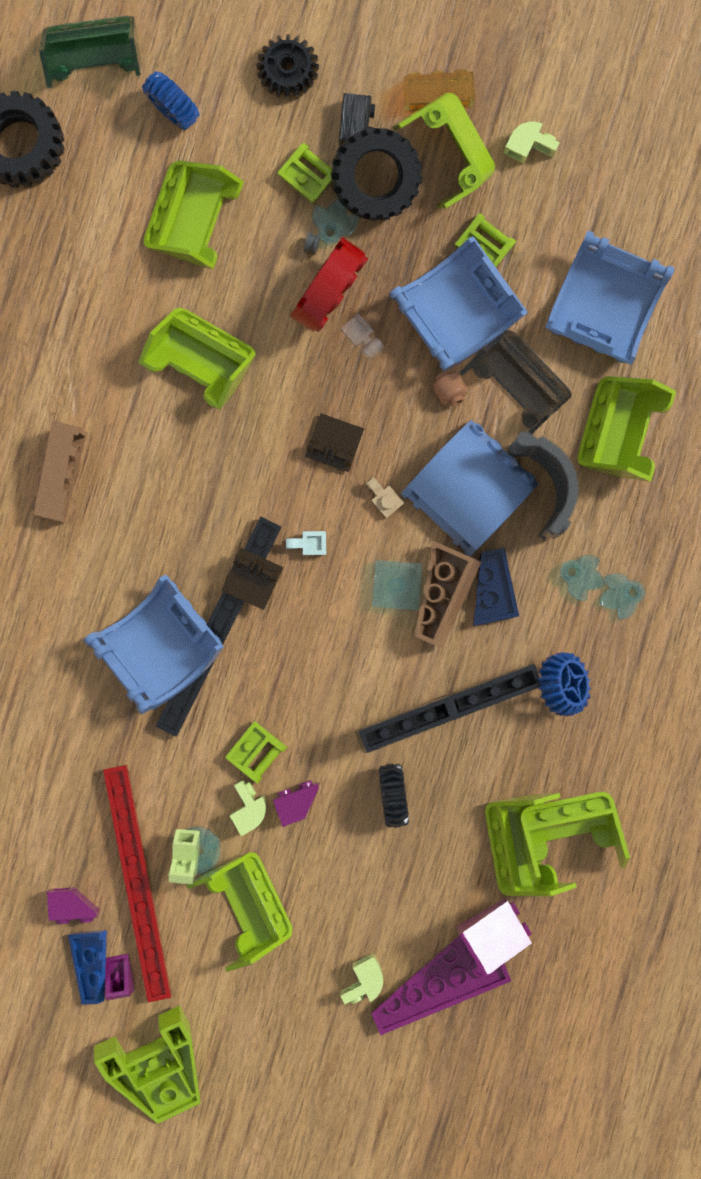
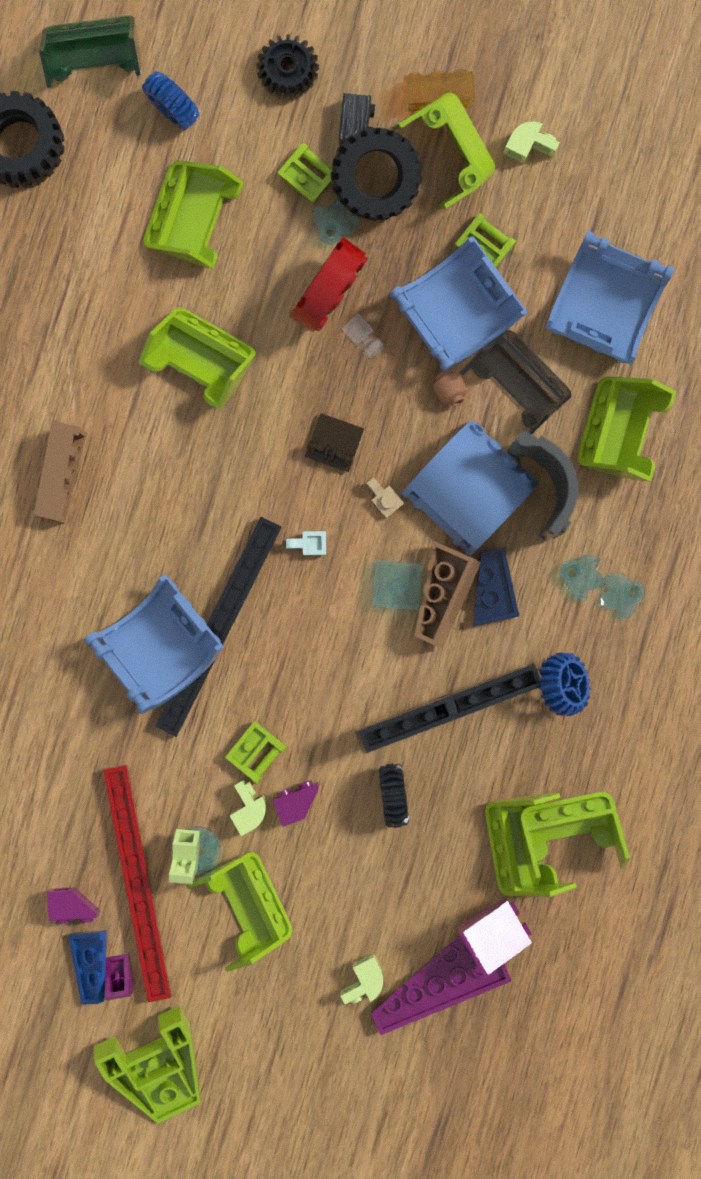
dark brown hinge [221,548,284,610] -> none
dark grey bush [304,232,321,255] -> none

